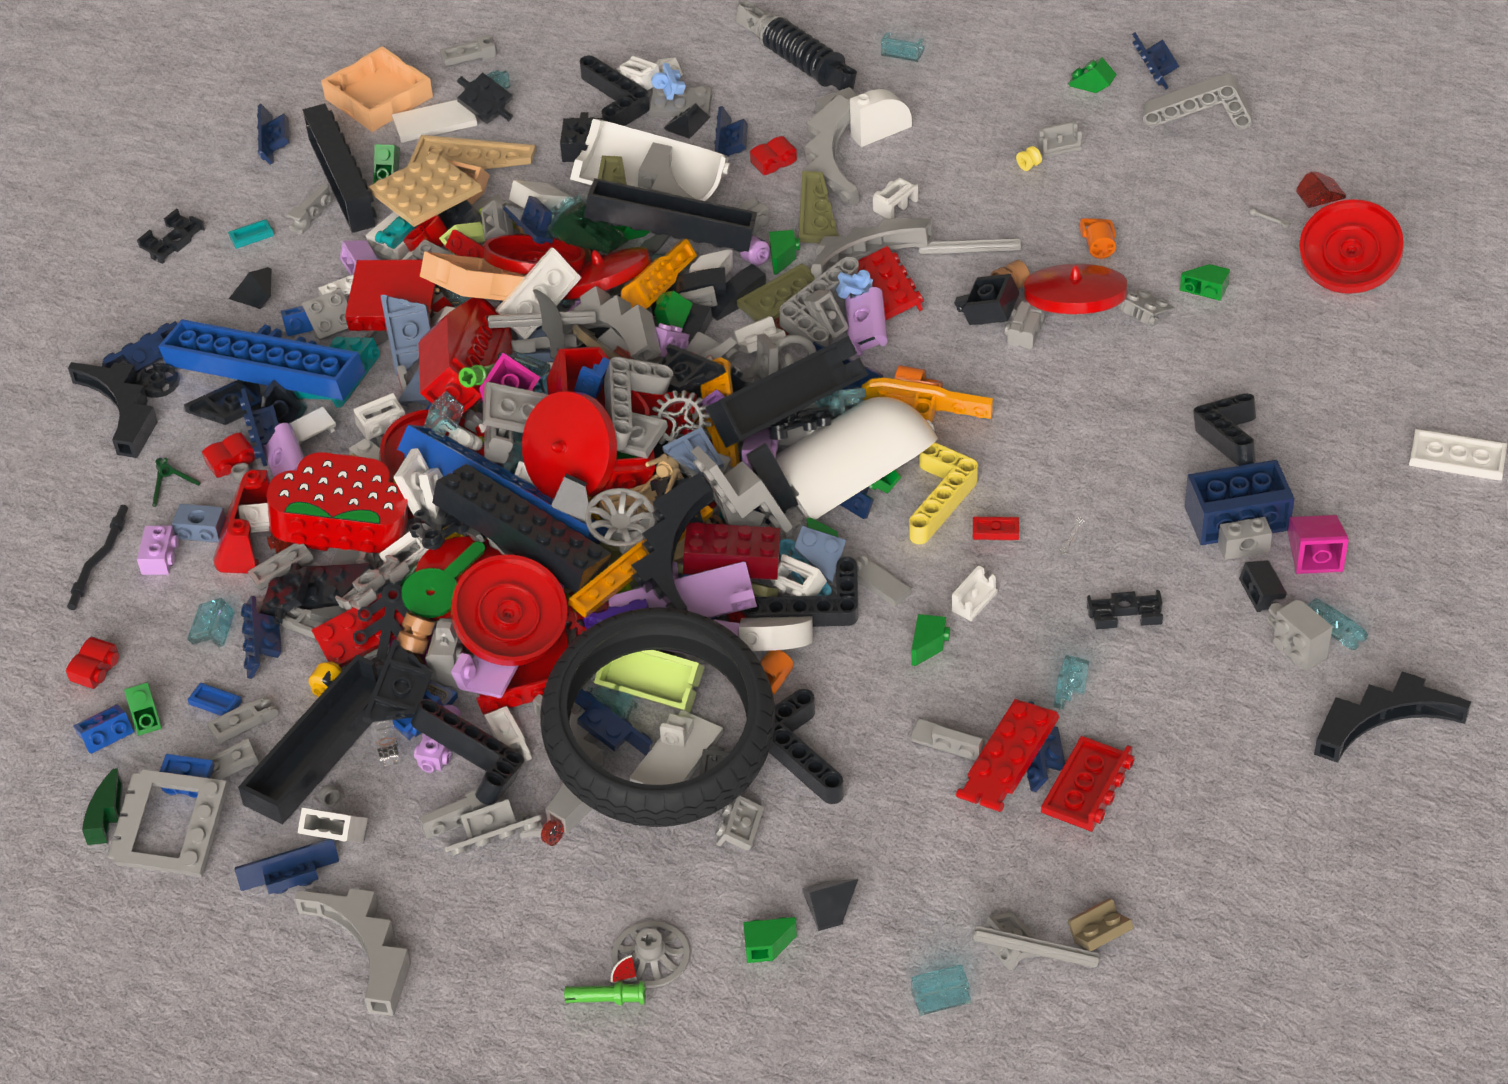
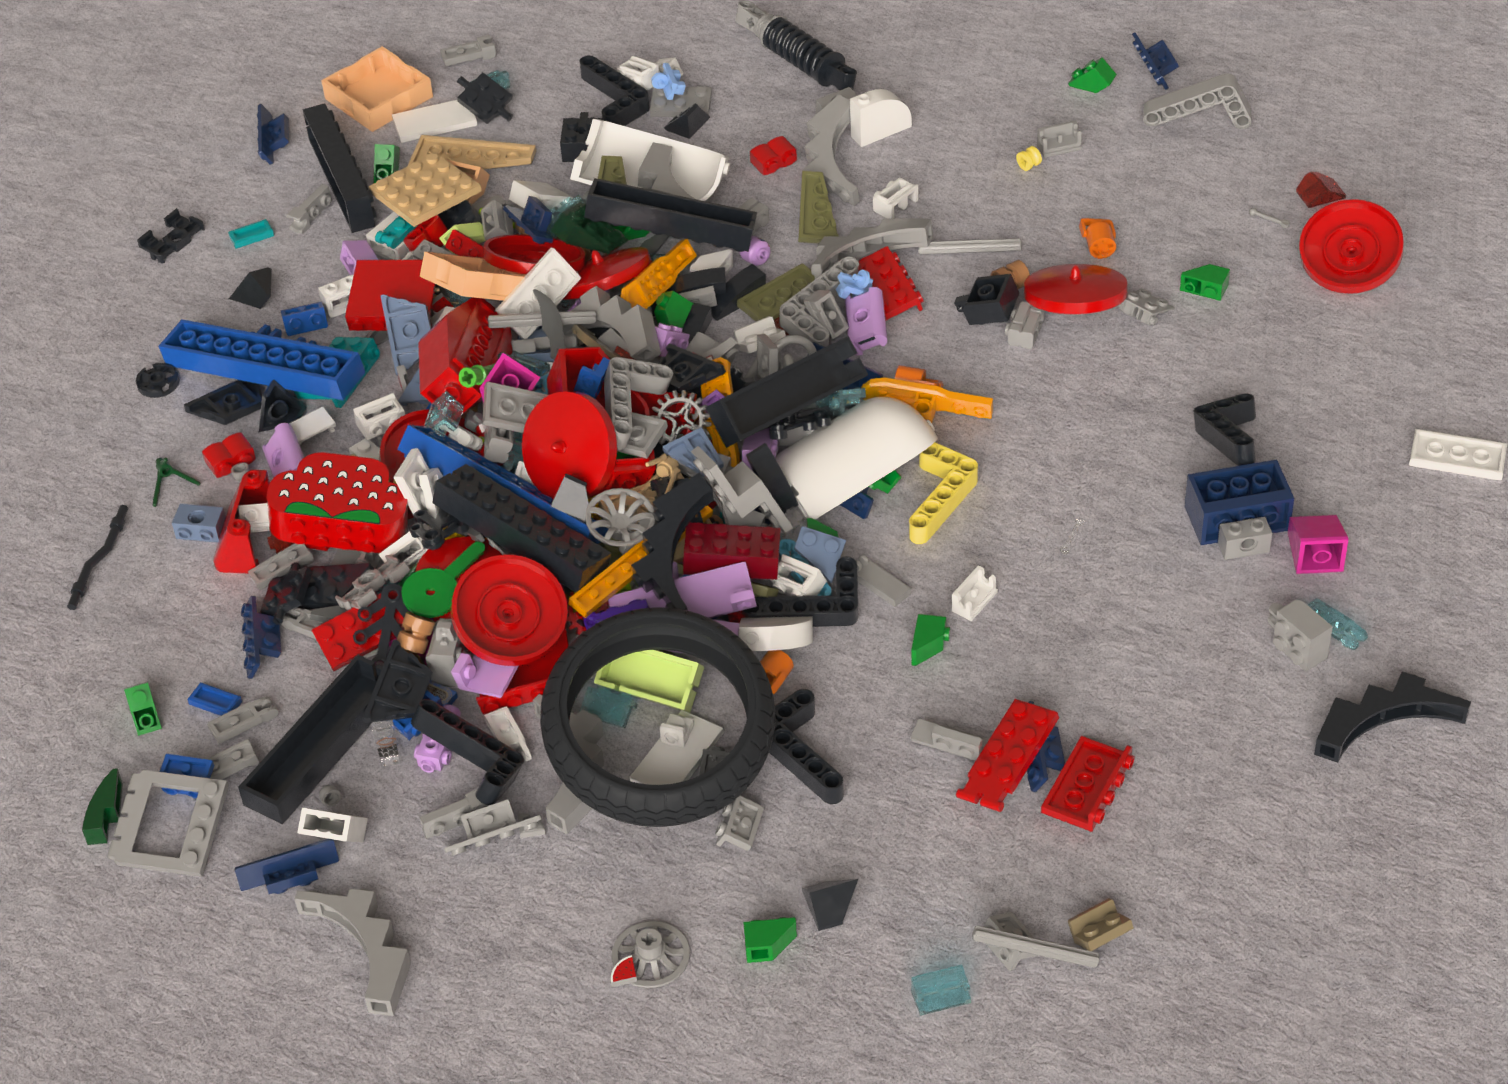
red brick [66,636,119,689] -> none
black arch [68,362,158,458] -> none
blue bracket [73,704,134,754] -> none
dark blue bracket [102,321,177,373] -> none
lavender brick [137,526,179,575] -> none
clear light blue bracket [187,598,235,647] -> none
dark blue bracket [239,388,279,467] -> none
light grey hinge [301,288,349,340] -> none
yellow head [308,662,342,697] -> none
clear red tile [541,819,564,846] -> none
bright green pin [564,981,646,1005] -> none
dark blue bracket [575,689,653,756] -> none
dark blue bracket [714,106,748,157] -> none
green slope [769,230,800,275] -> none
clear light blue hinge [881,32,924,62] -> none
red plate [973,517,1019,540] -> none
clear light blue bracket [1054,655,1090,709] -> none
black piece [1087,590,1163,630] -> none
black hinge [1239,560,1287,612] -> none

